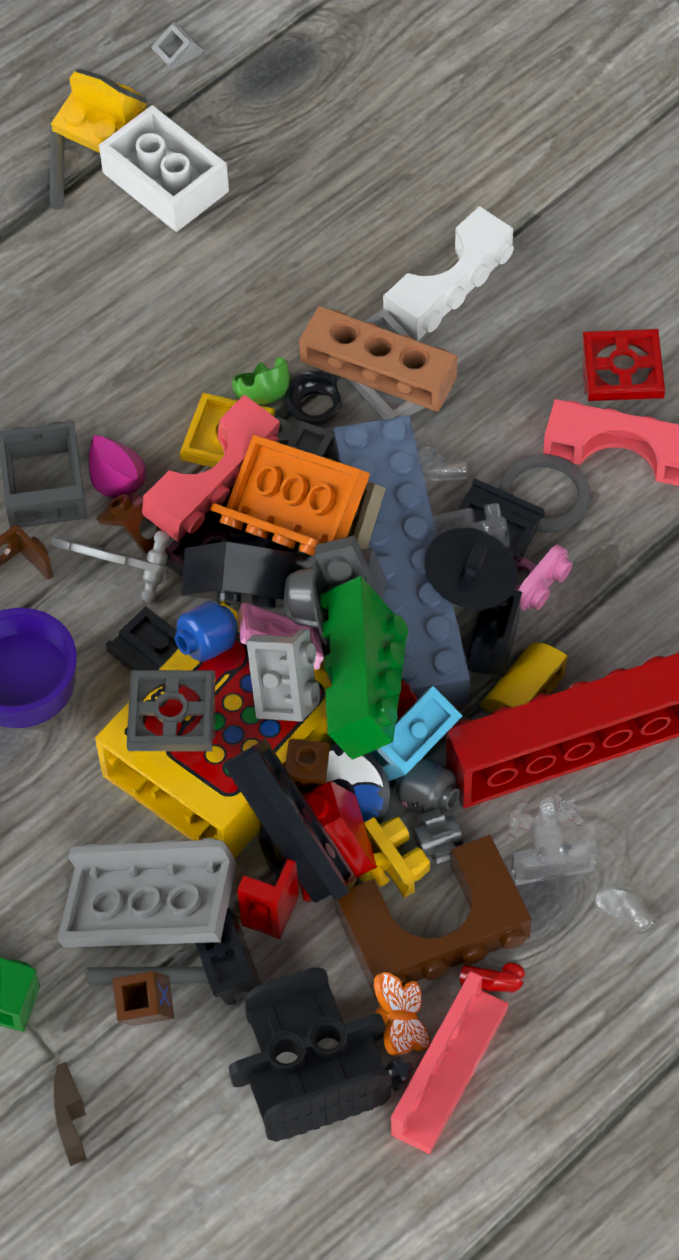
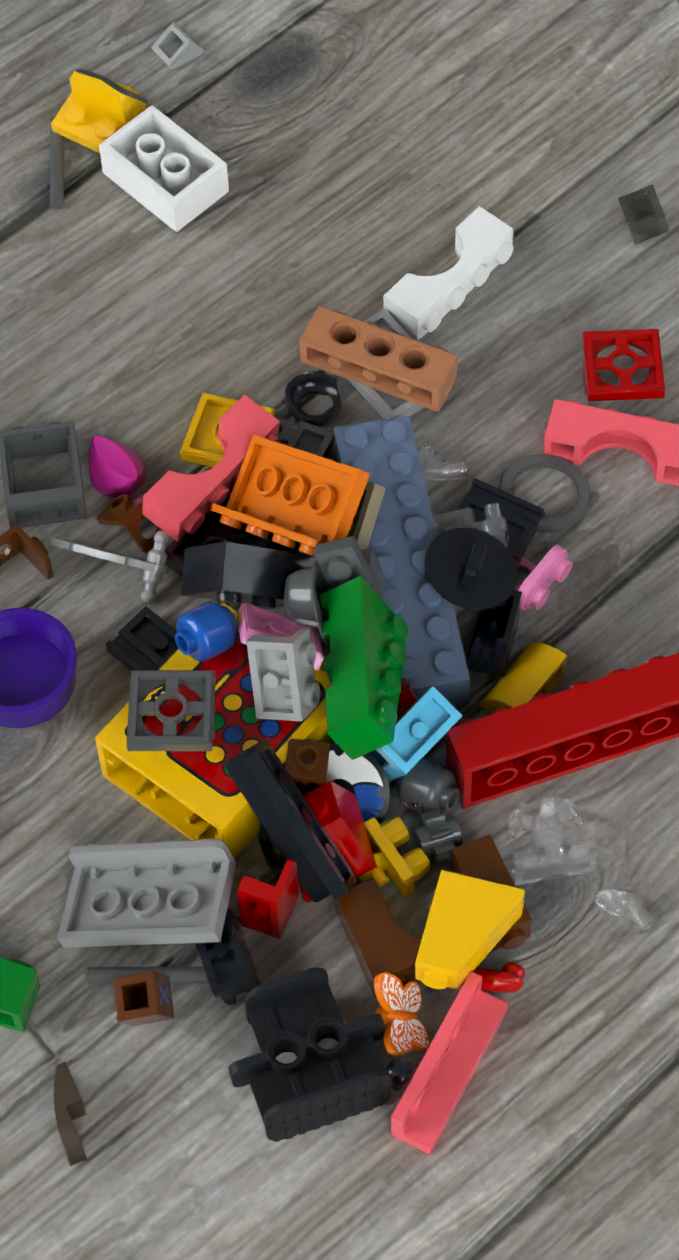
bright green hair [232,357,290,405] -> none
none -> yellow slope [415,870,525,989]
none -> clear smoke brick [618,184,669,245]

